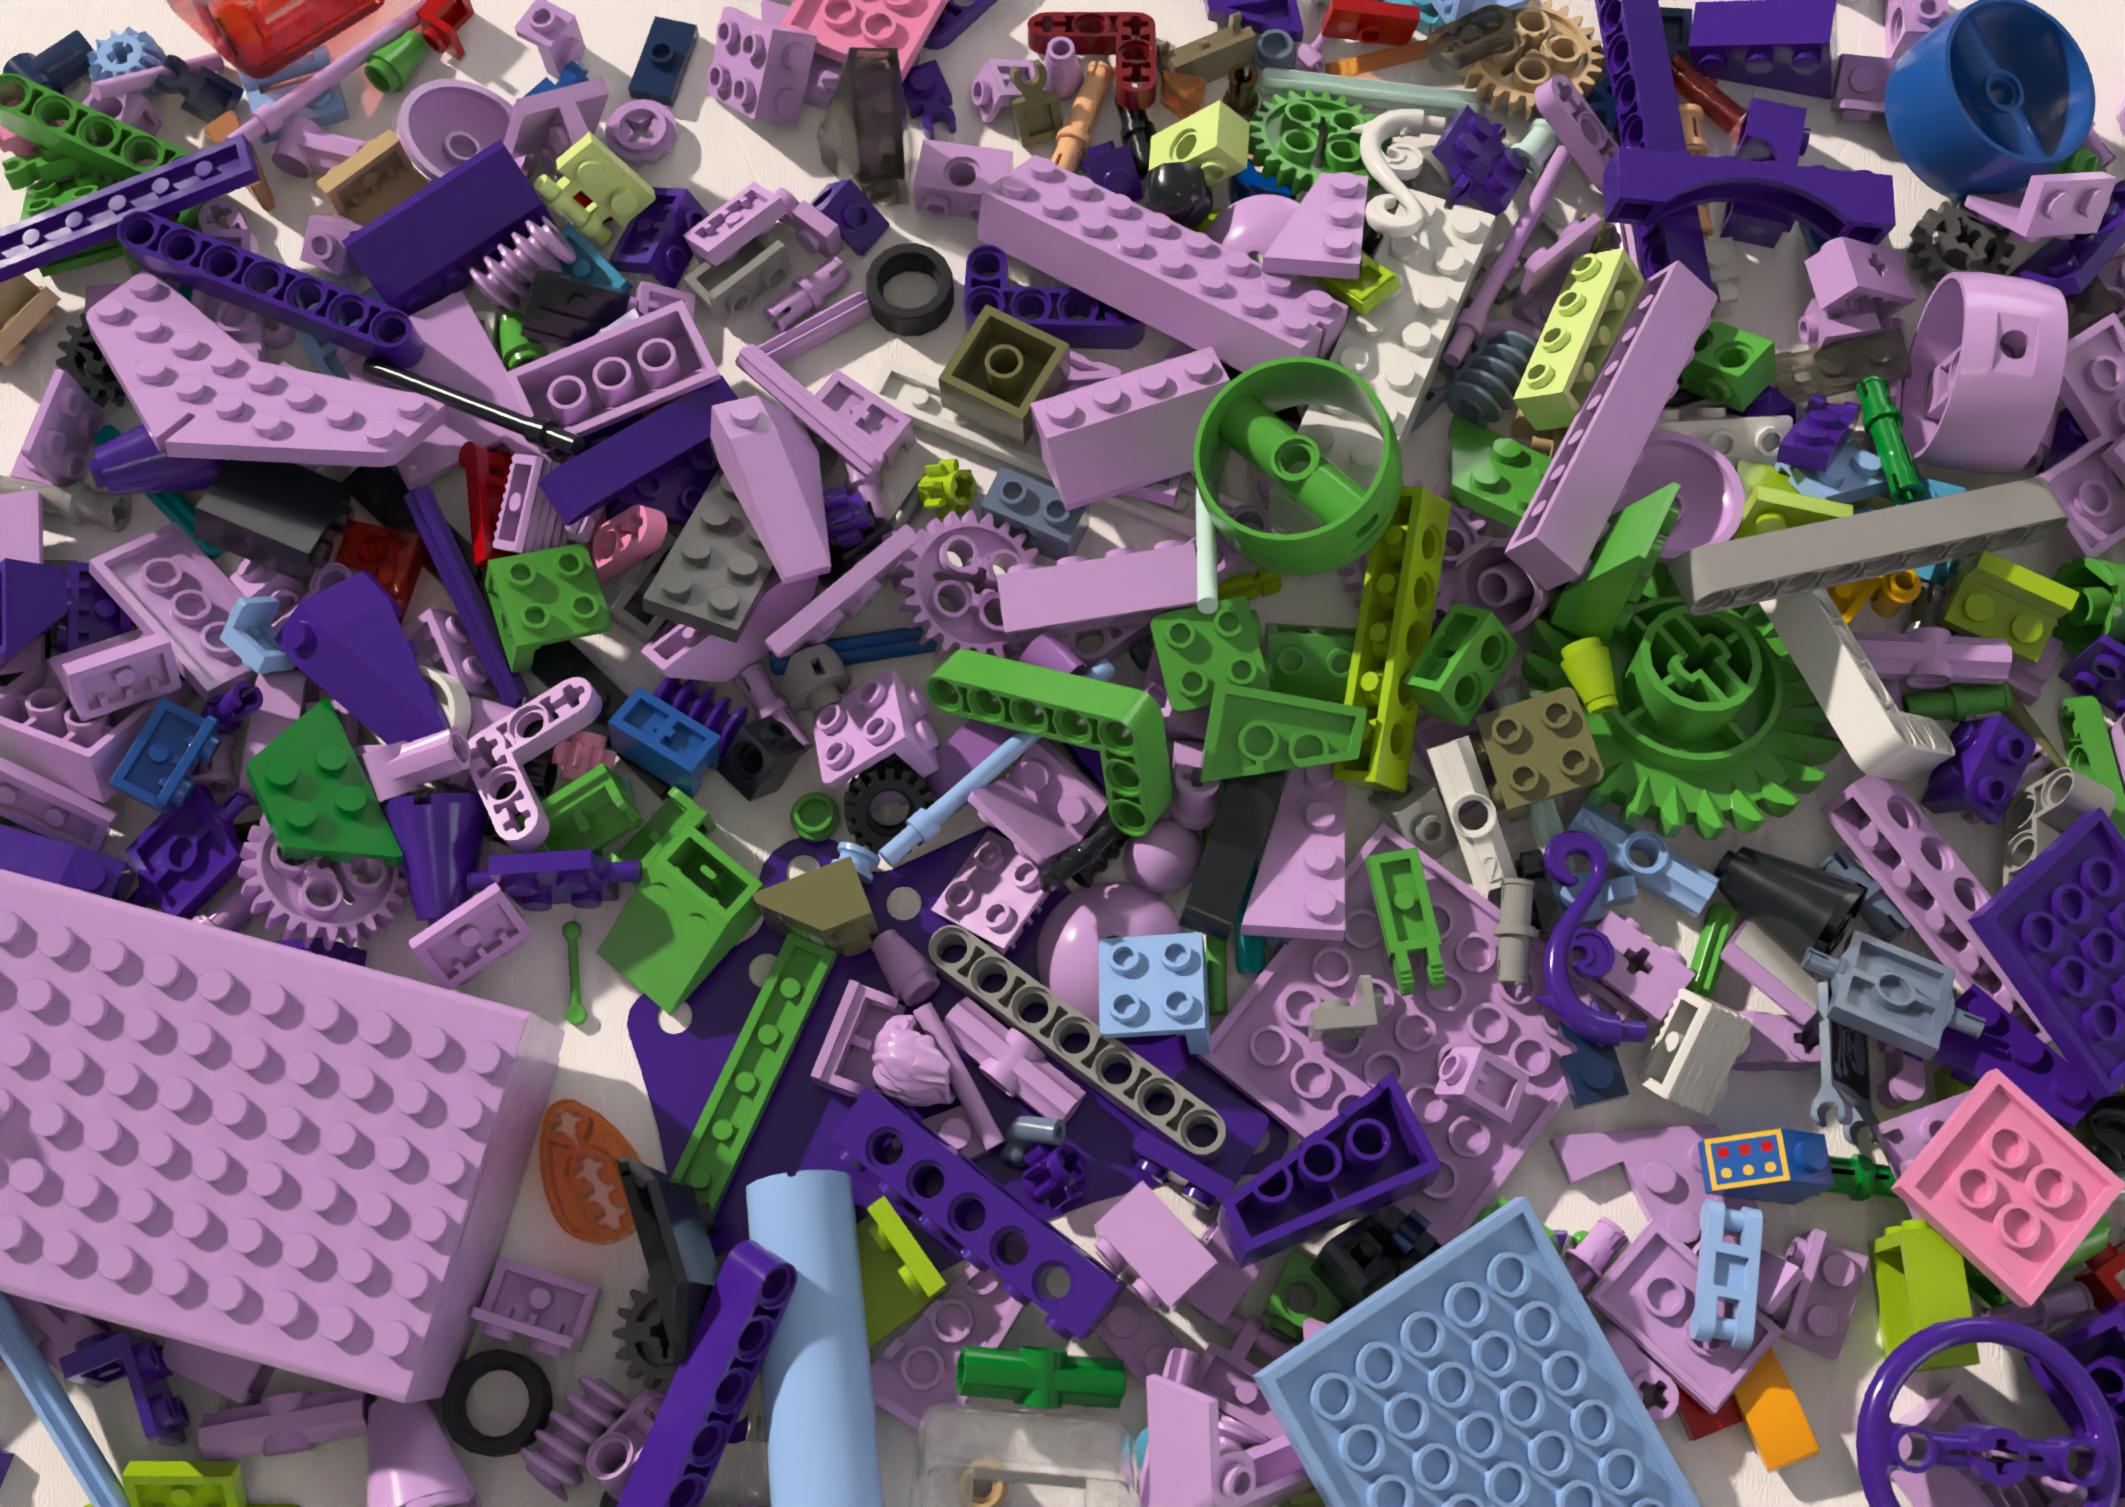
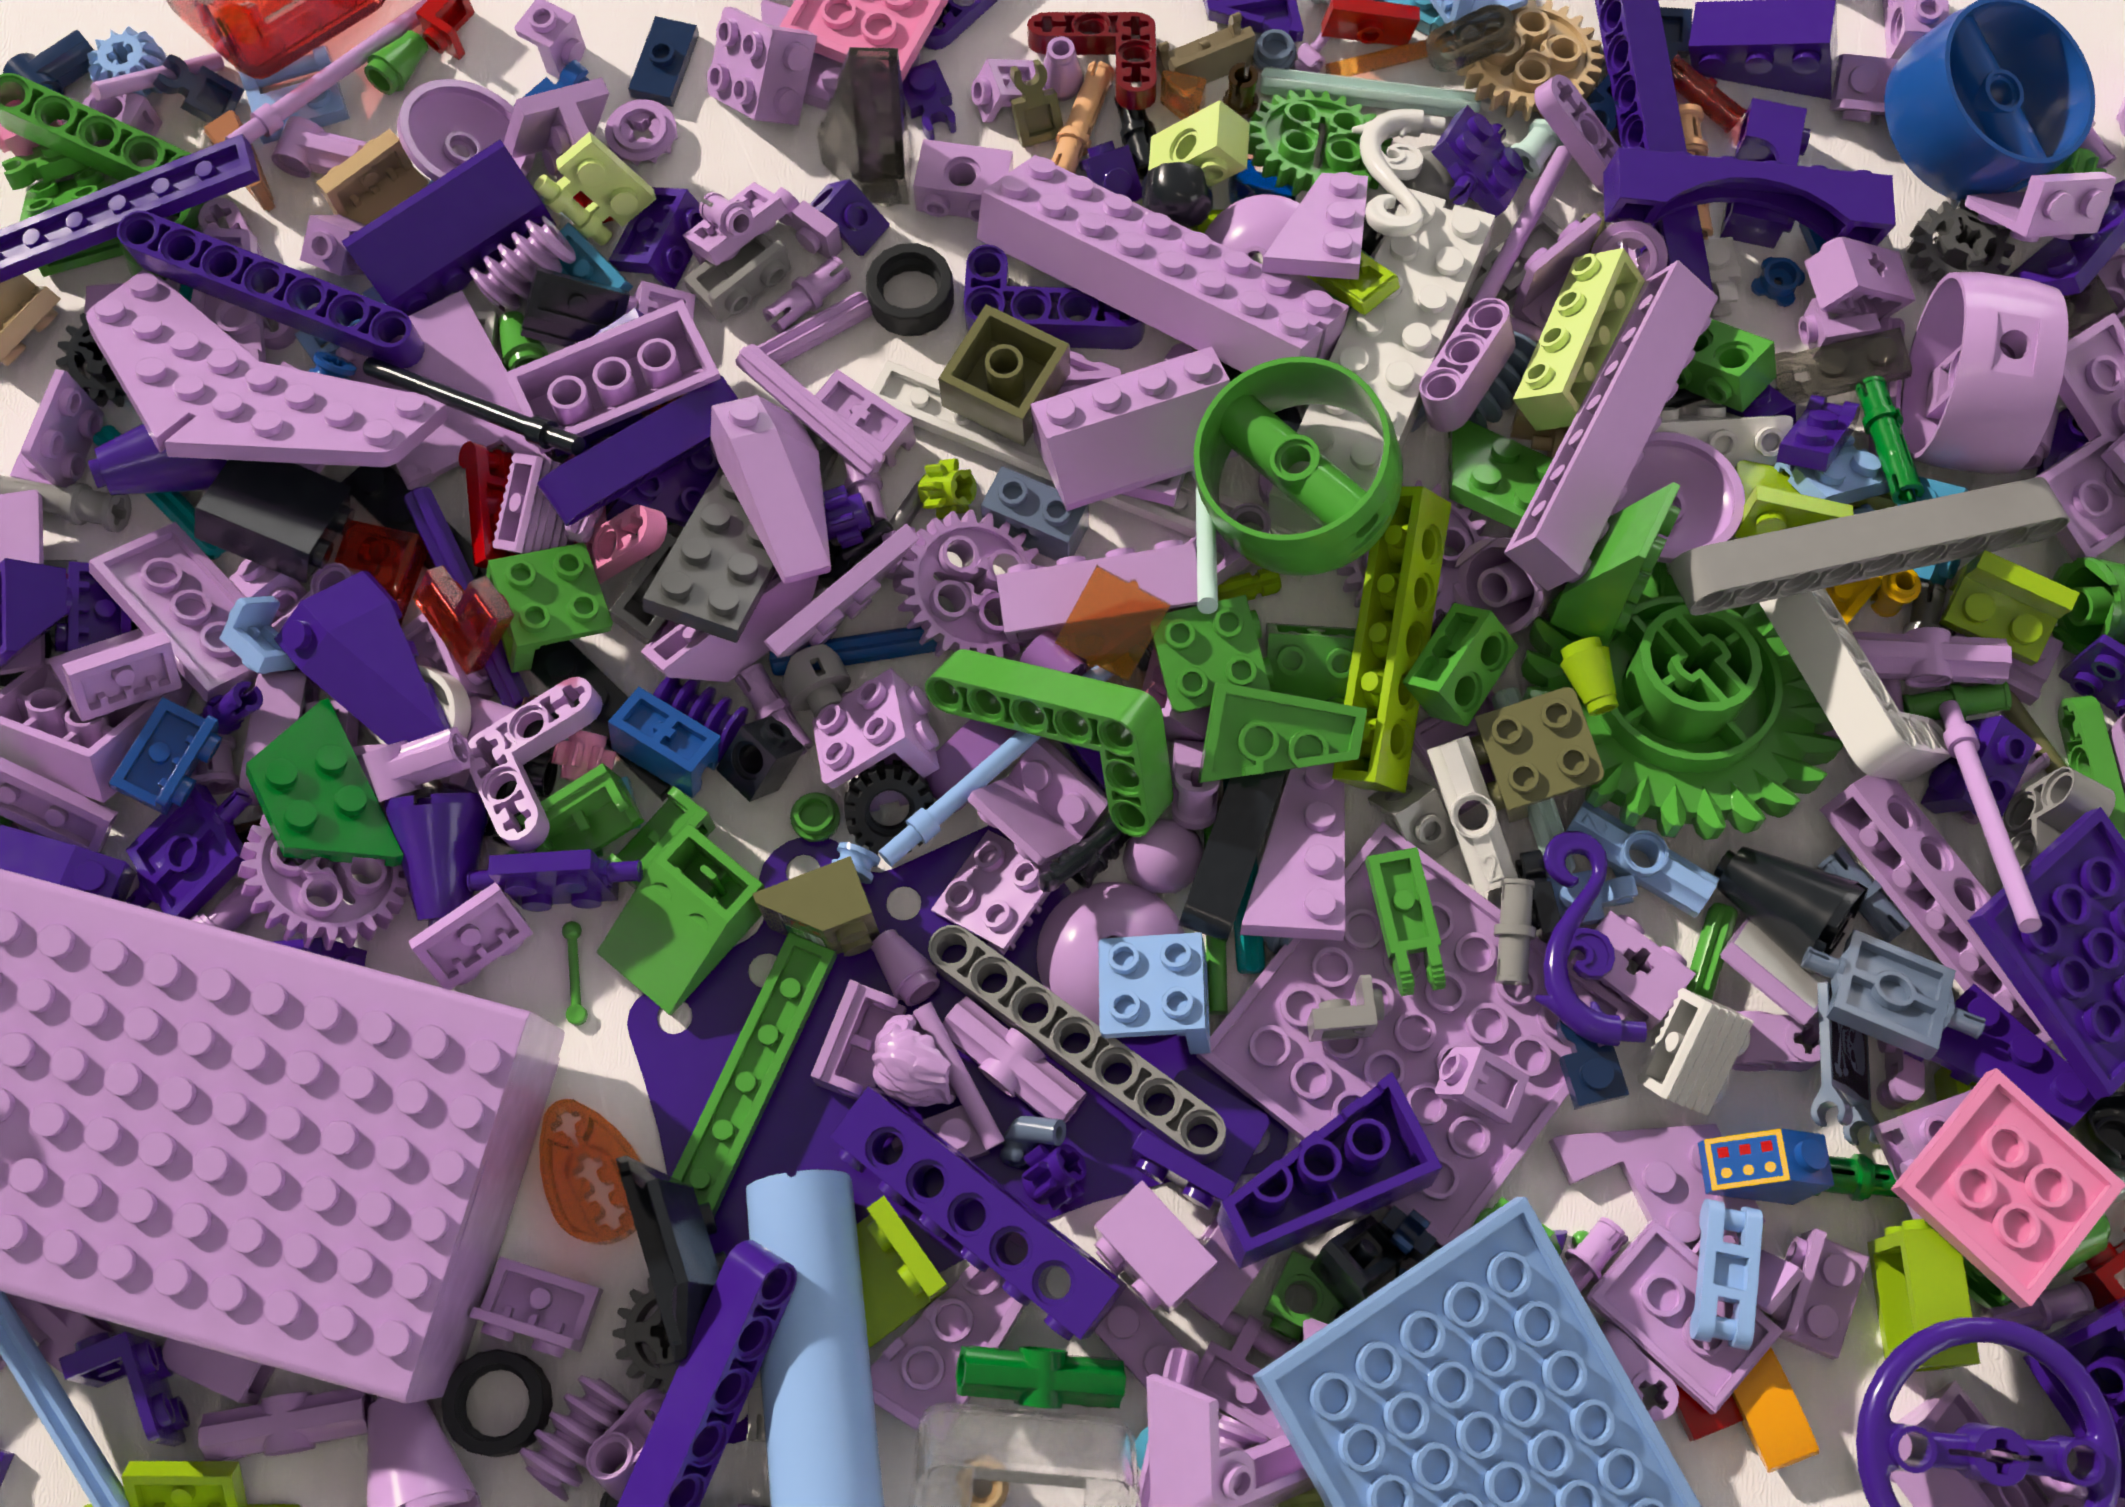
none -> blue bush [309,352,357,379]
none -> clear red plate [412,565,514,675]
none -> lavender pin [699,192,753,239]
none -> clear orange piece [1055,565,1170,681]
none -> lavender beam [1419,298,1516,432]
none -> lavender gear [1591,218,1668,281]
none -> blue plate [1751,257,1805,307]
none -> lavender bar [1939,700,2042,933]

